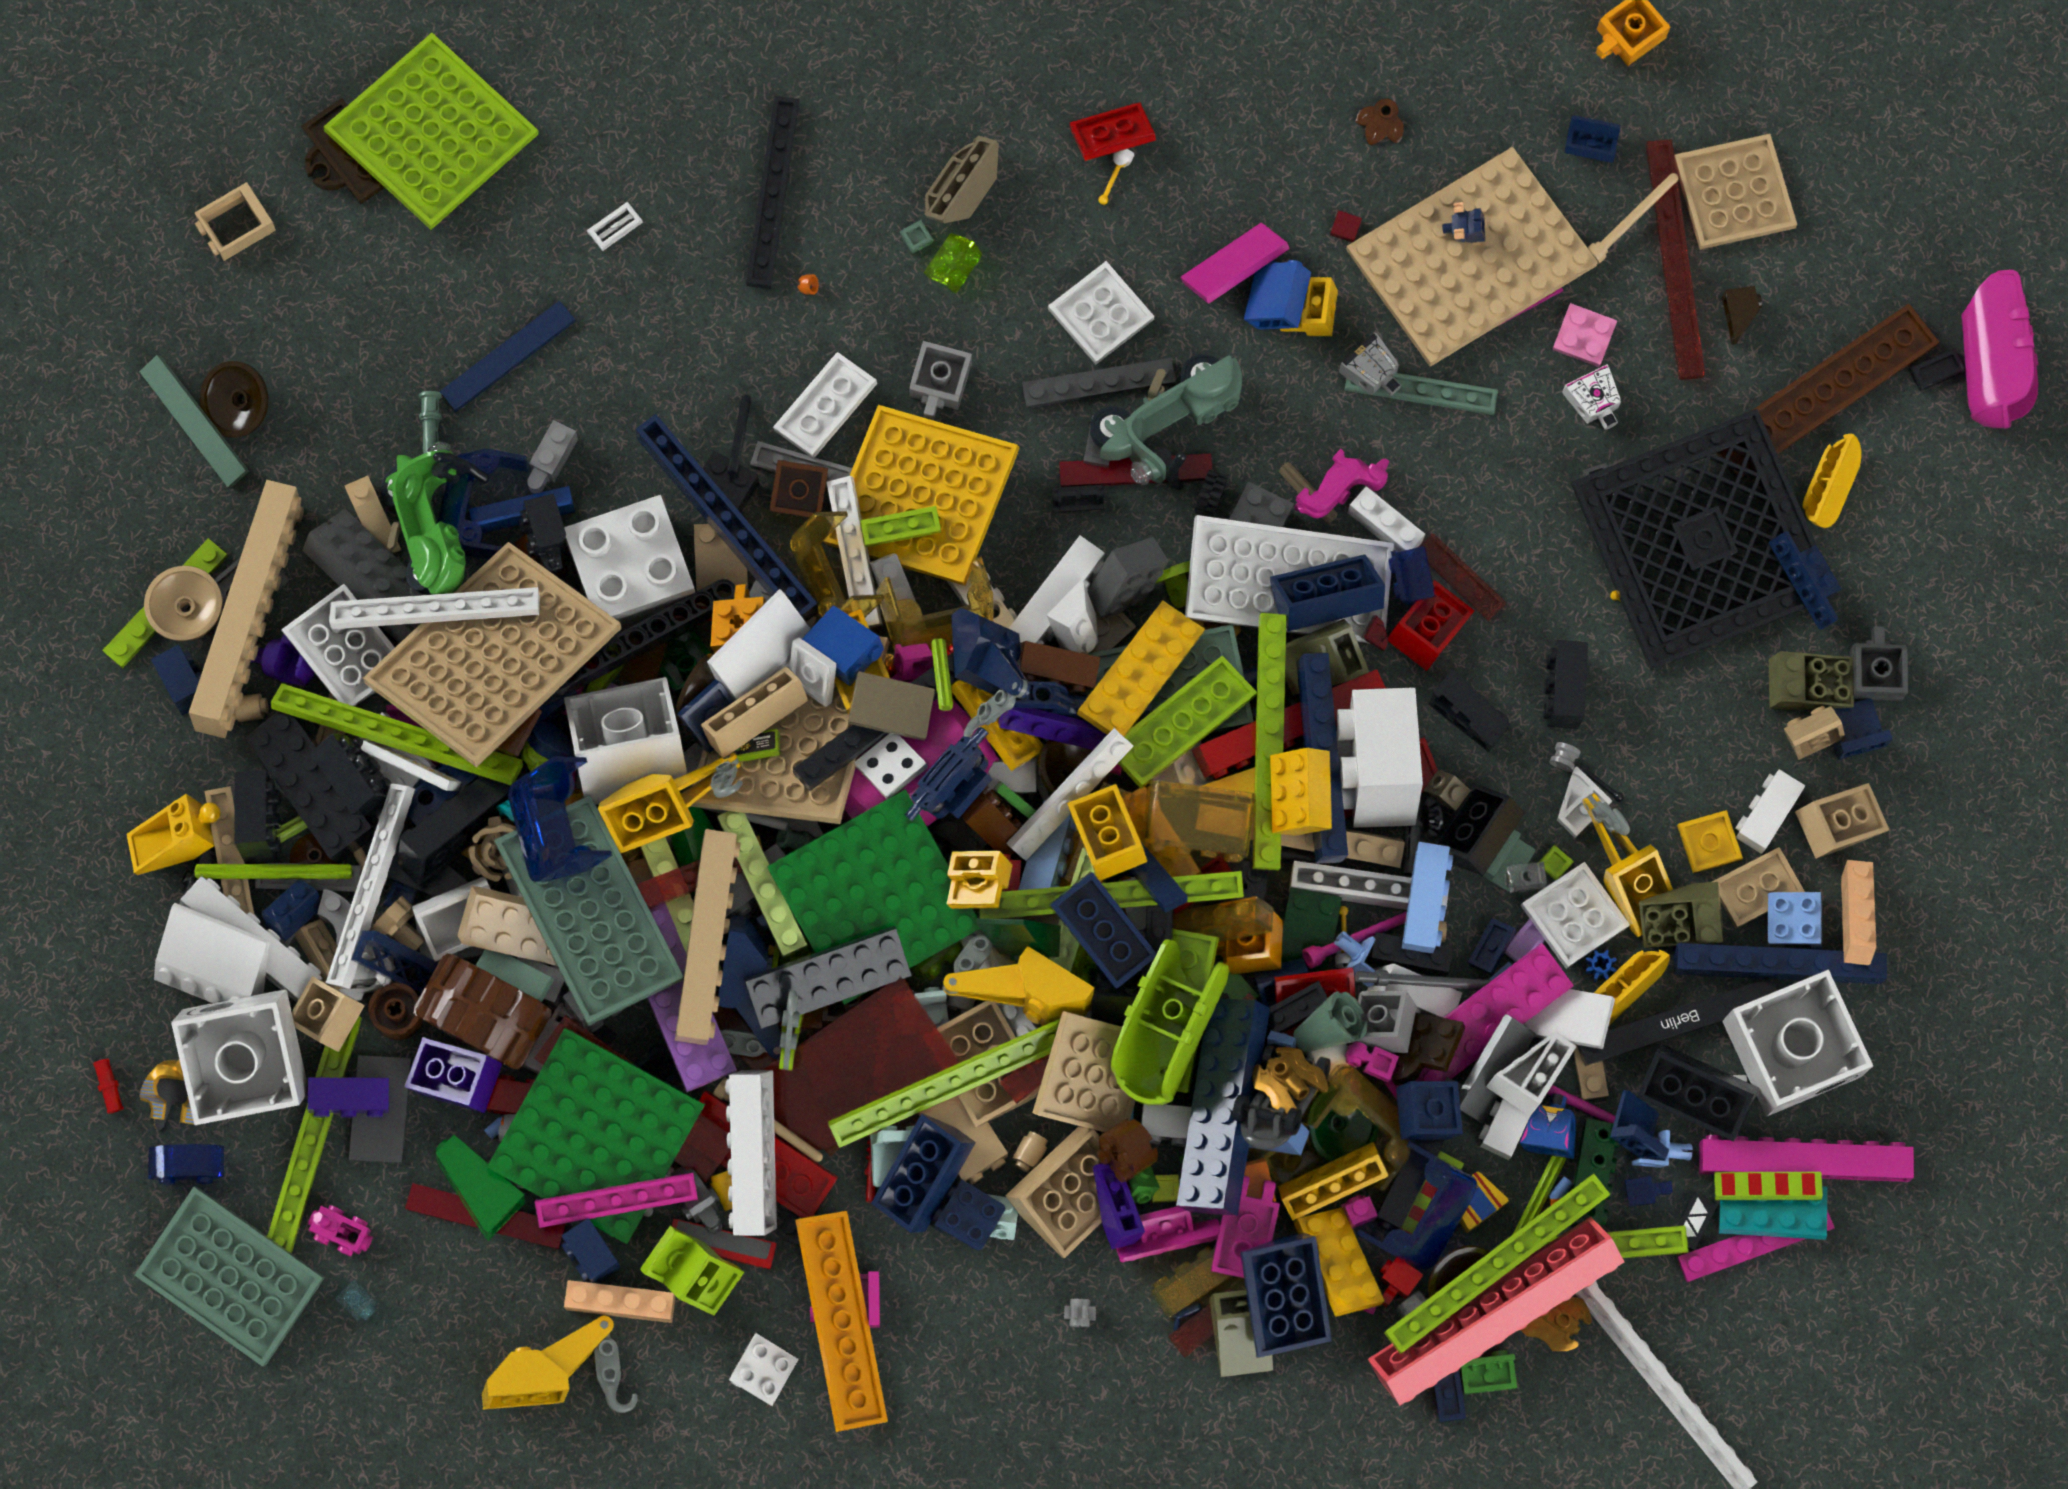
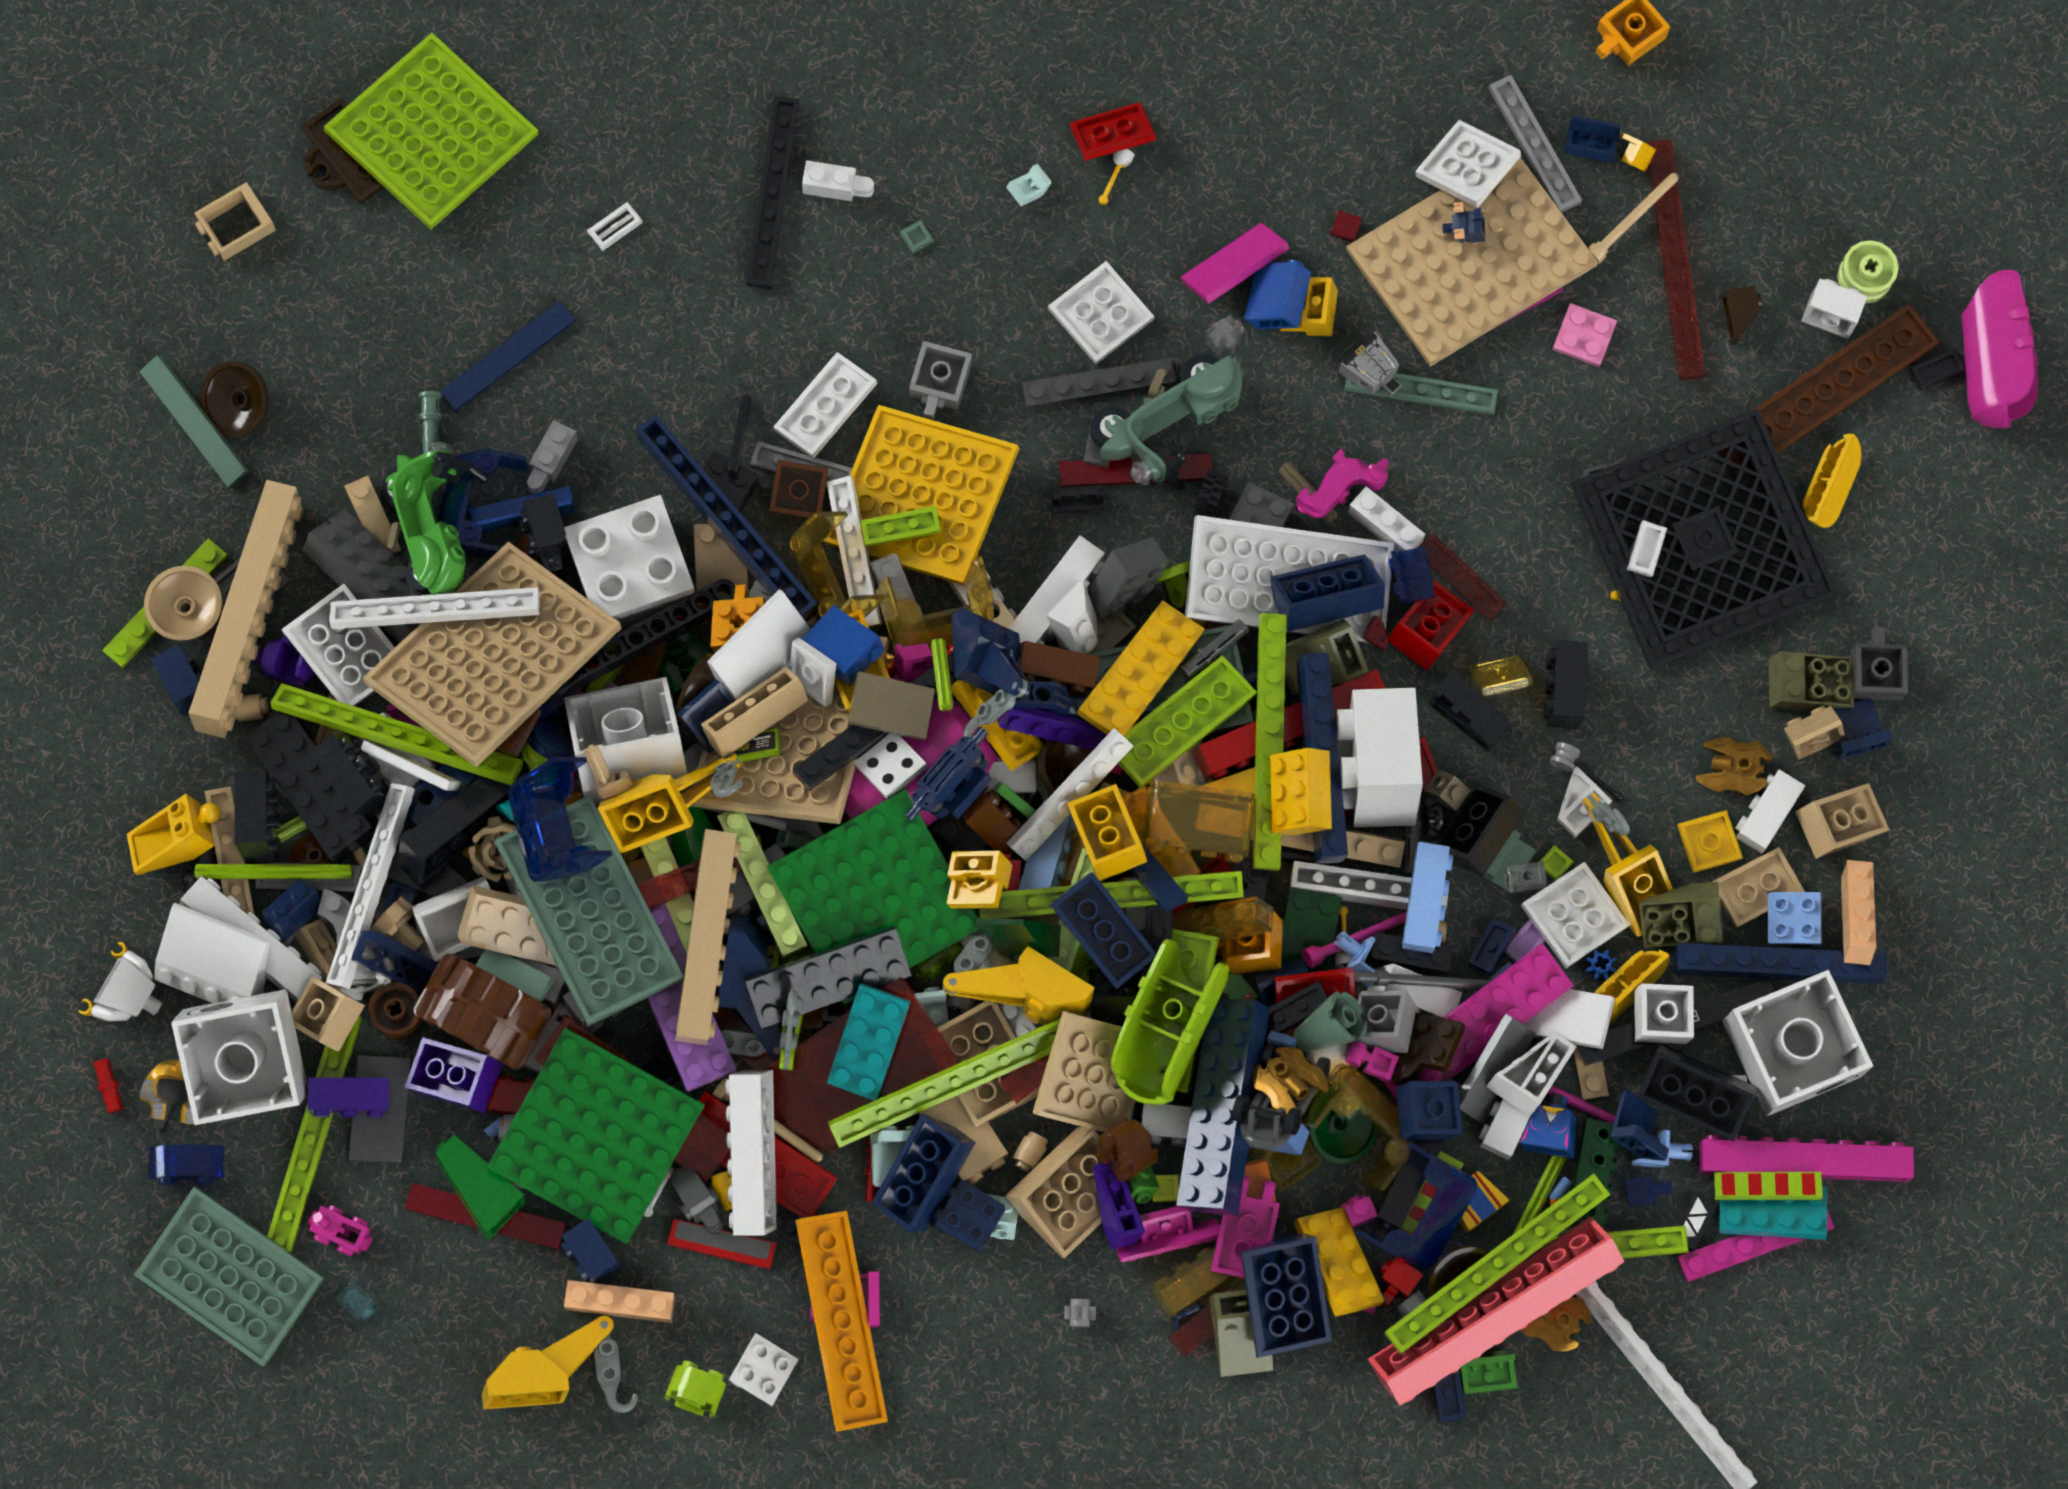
dark pink tile [535,1172,698,1228] -> none
lime bracket [640,1226,744,1316] -> none
orange hinge [797,274,819,295] -> none
clear neon green bracket [923,233,982,293] -> none
dark tan wedge [925,136,999,223] -> none
yellow brick [1278,1142,1389,1221] -> none
reddish brown plate [1355,98,1404,145] -> none
white torso [1562,365,1621,430] -> none
tan plate [1673,134,1797,250] -> none
dark blue bracket [1769,531,1841,630] -> none
none -> white torso [78,942,162,1021]
none -> tan piece [584,744,633,799]
none -> lime brick [664,1360,726,1417]
none -> white brick [802,160,874,201]
none -> teal plate [827,983,911,1101]
none -> light aqua bracket [1006,164,1051,206]
none -> dark grey pin [1179,619,1249,680]
none -> clear brick [1204,315,1245,357]
none -> white plate [1416,120,1521,208]
none -> clear yellow tile [1469,655,1533,697]
none -> light grey plate [1488,75,1582,213]
none -> yellow panel [1621,133,1656,172]
none -> white tile [1627,520,1667,577]
none -> white brick [1634,983,1694,1044]
none -> pearl gold piece [1696,737,1772,795]
none -> white brick [1801,279,1867,339]
none -> yellowish green wheel [1837,240,1899,304]

